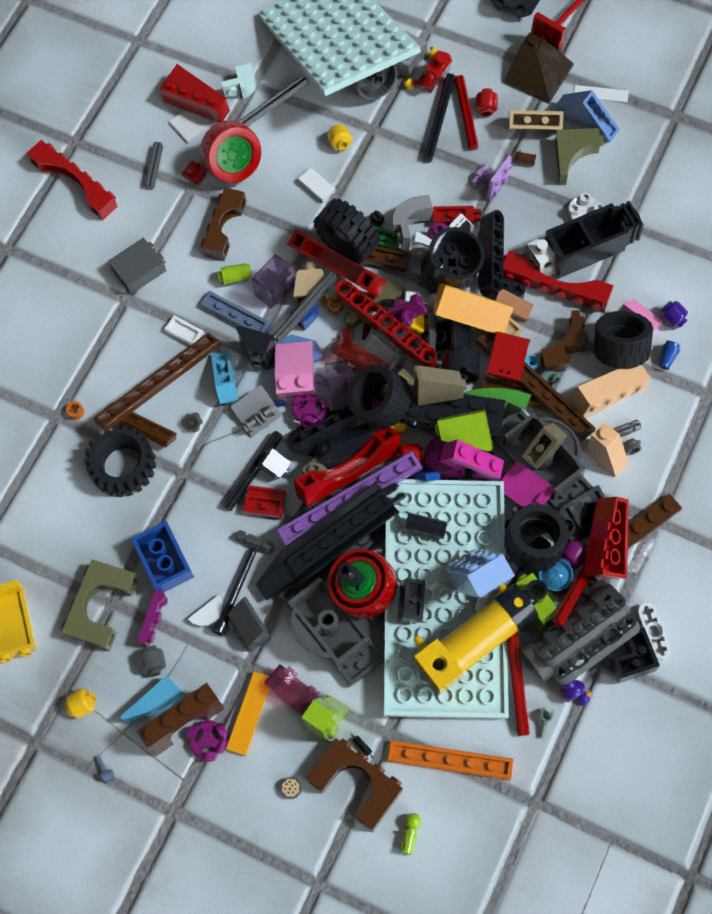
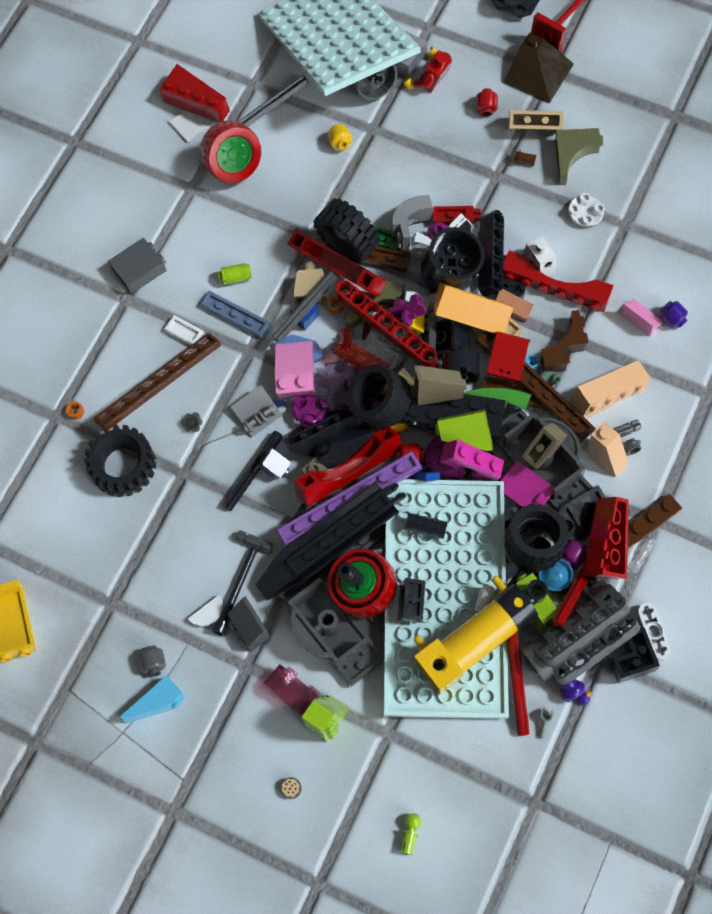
red arch [26,140,118,220] -> none
olive arch [61,559,139,651] -> none
yellow head [64,688,96,718] -> none
sand blue hand [95,756,115,783] -> none
reddish brown plate [104,403,177,448] -> none
blue brick [131,521,194,592] -> none
magenta plate [137,590,168,647] -> none
reddish brown arch [137,683,225,756] -> none
dark grey axle [145,142,163,189] -> none
red tile [182,160,207,185] -> none
magenta piece [187,720,229,762] -> none
reddish brown arch [201,187,247,261] -> none
medium azure slope [211,350,238,404] -> none
light aqua brick [221,63,256,99] -> none
light orange tile [226,671,273,756] -> none
black slope [236,325,275,370] -> none
red plate [243,485,287,519] -> none
clear purple brick [251,254,295,308] -> none
white tile [298,168,336,202] -> none
reddish brown arch [305,738,403,832] -> none
black piece [351,733,374,759] -> none
black piece [369,210,384,226] -> none
orange tile [387,740,513,781] -> none
black axle [423,73,455,163] -> none
light blue brick [444,549,515,598] -> none
red axle [455,75,478,150] -> none
lavender plate [471,155,513,200] -> none
black piece [545,201,644,278] -> none
medium blue arch [554,90,620,143] -> none
white sticker [574,85,629,102] -> none
black tyre [593,311,653,369] -> none
blue cone [659,340,680,370] -> none

